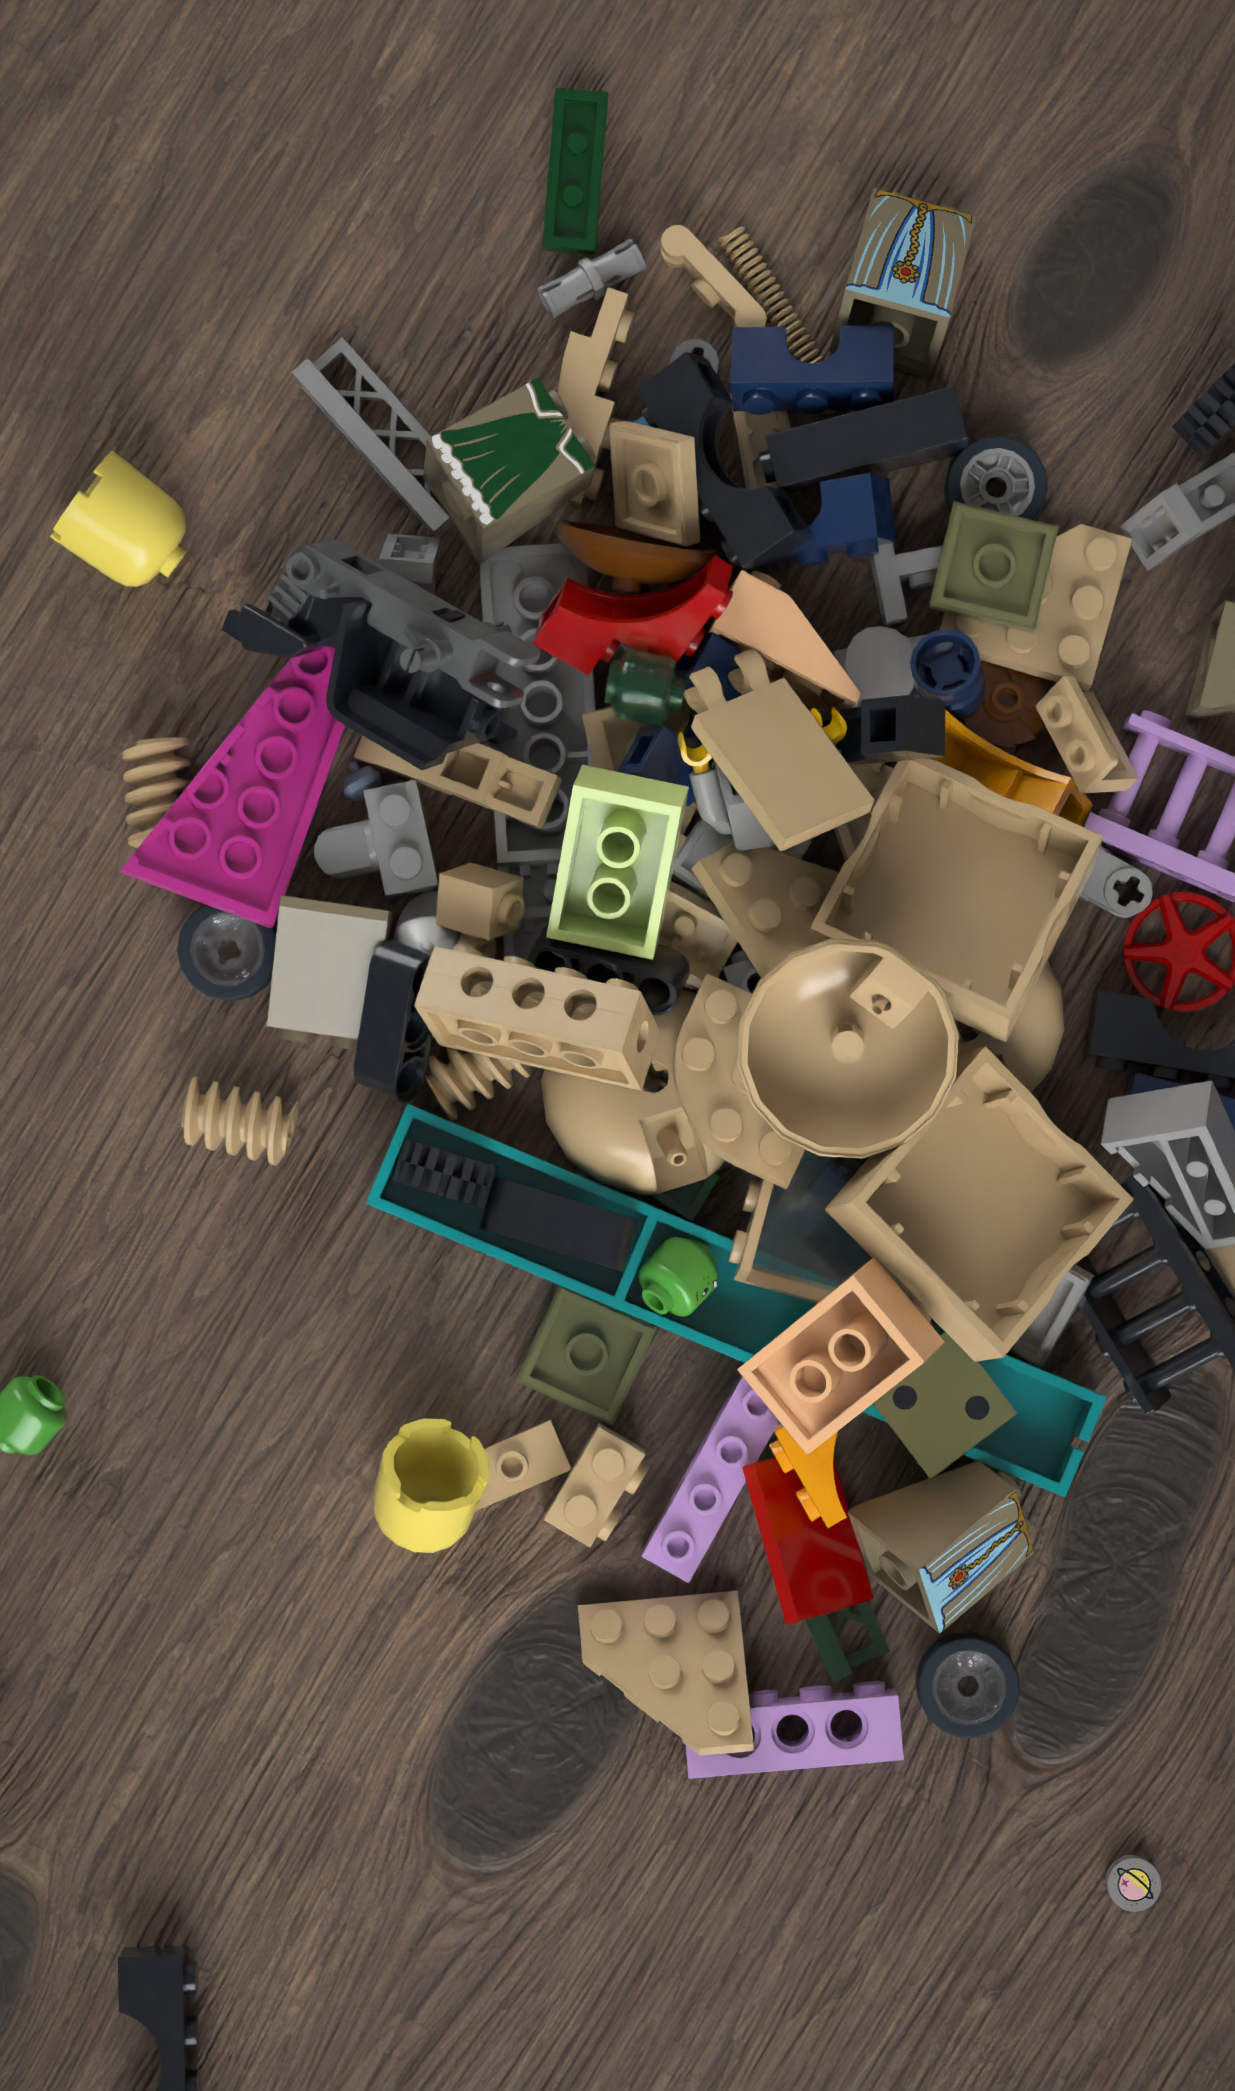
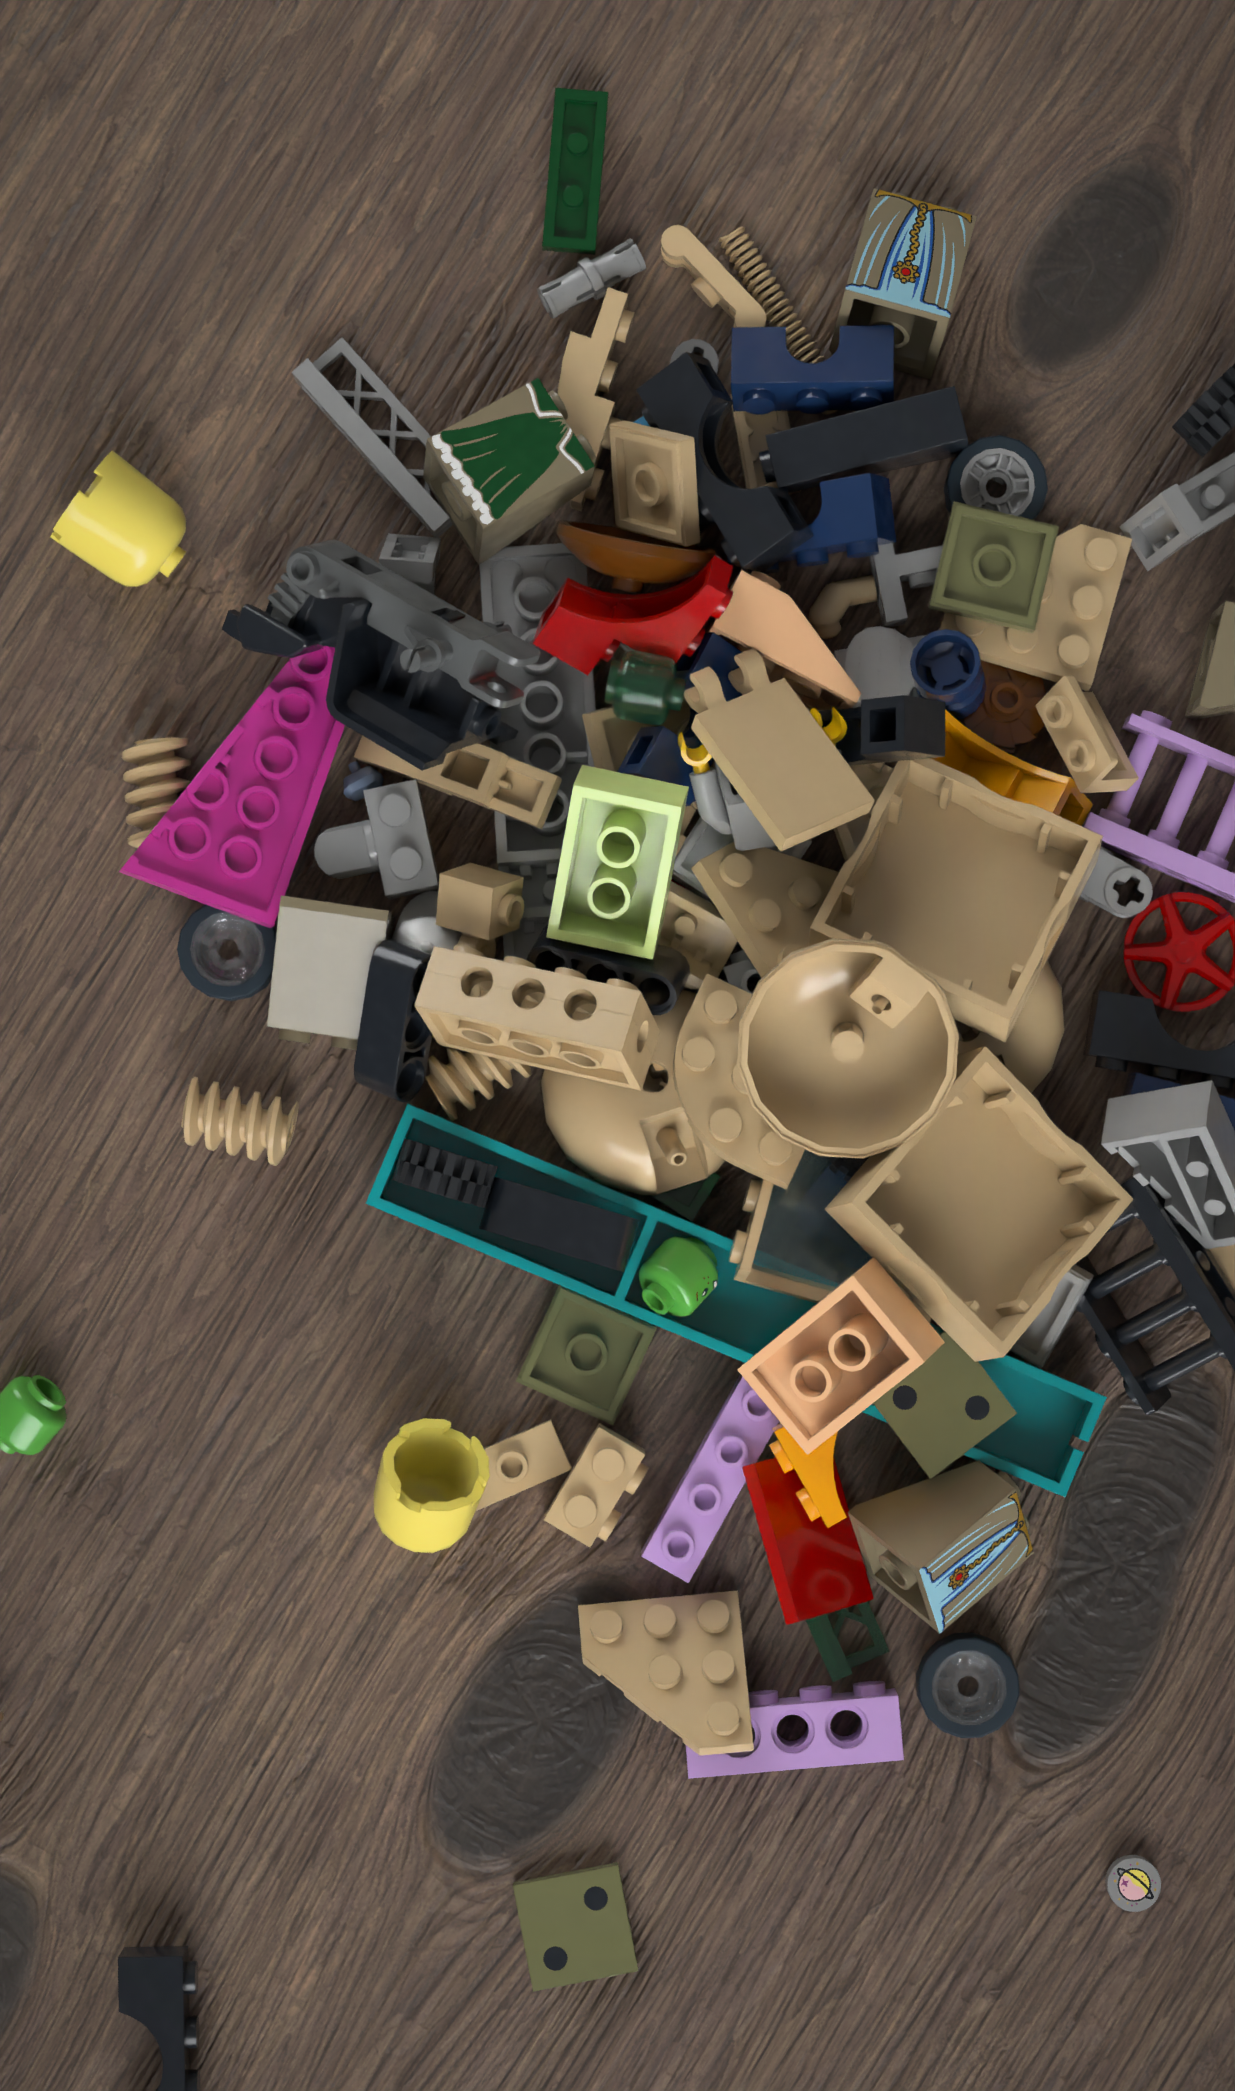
none -> olive tile [513,1862,639,1992]
none -> tan arm [809,575,877,639]

